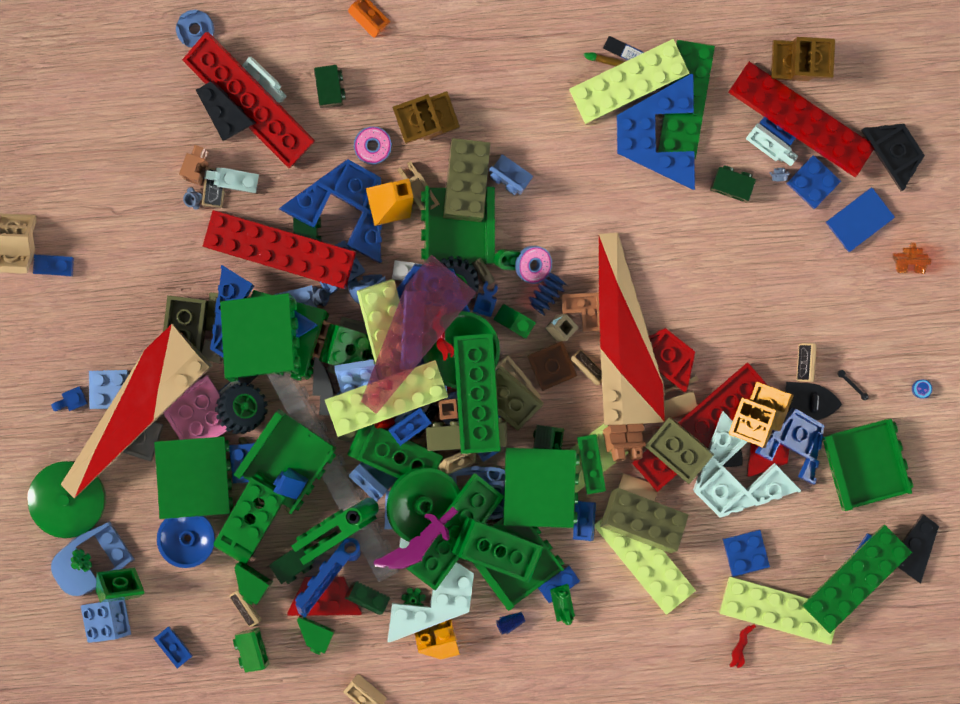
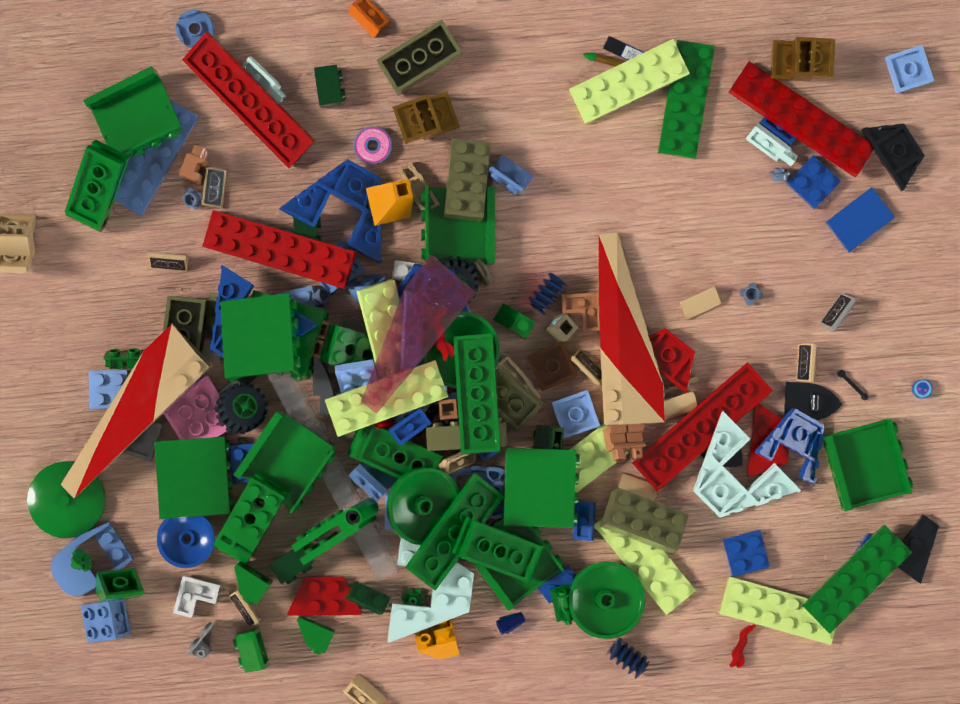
blue plate [33,254,74,277] -> none
blue plate [51,386,88,412] -> none
blue plate [153,626,193,668] -> none
black wing [196,81,256,141] -> none
light aqua hinge [204,167,259,193] -> none
blue slope [273,468,309,500] -> none
blue hinge [295,538,361,618] -> none
magenta sword [373,507,458,569] -> none
blue plate [473,281,498,317] -> none
green plate [494,249,521,270] -> none
tile [515,245,552,284] -> none
green plate [577,434,606,495] -> none
blue wing [617,74,695,190] -> none
olive plate [645,416,715,484] -> none
dark green brick [710,165,756,203] -> none
bracket [729,382,794,448] -> none
clear orange hips [892,242,931,274] -> none
none -> green hinge [65,139,130,232]
none -> green panel [84,66,183,158]
none -> green hinge [103,348,144,369]
none -> medium blue plate [115,100,199,216]
none -> slope [148,252,189,271]
none -> white plate [173,575,221,618]
none -> light grey hinge [187,620,218,659]
none -> olive brick [377,20,462,96]
none -> light blue plate [551,390,600,439]
none -> green dish [568,561,645,639]
none -> dark blue piece [607,637,650,679]
none -> tan slope [679,286,721,320]
none -> sand blue plate [740,283,763,306]
none -> slope [820,293,856,332]
none -> light blue plate [885,45,934,94]

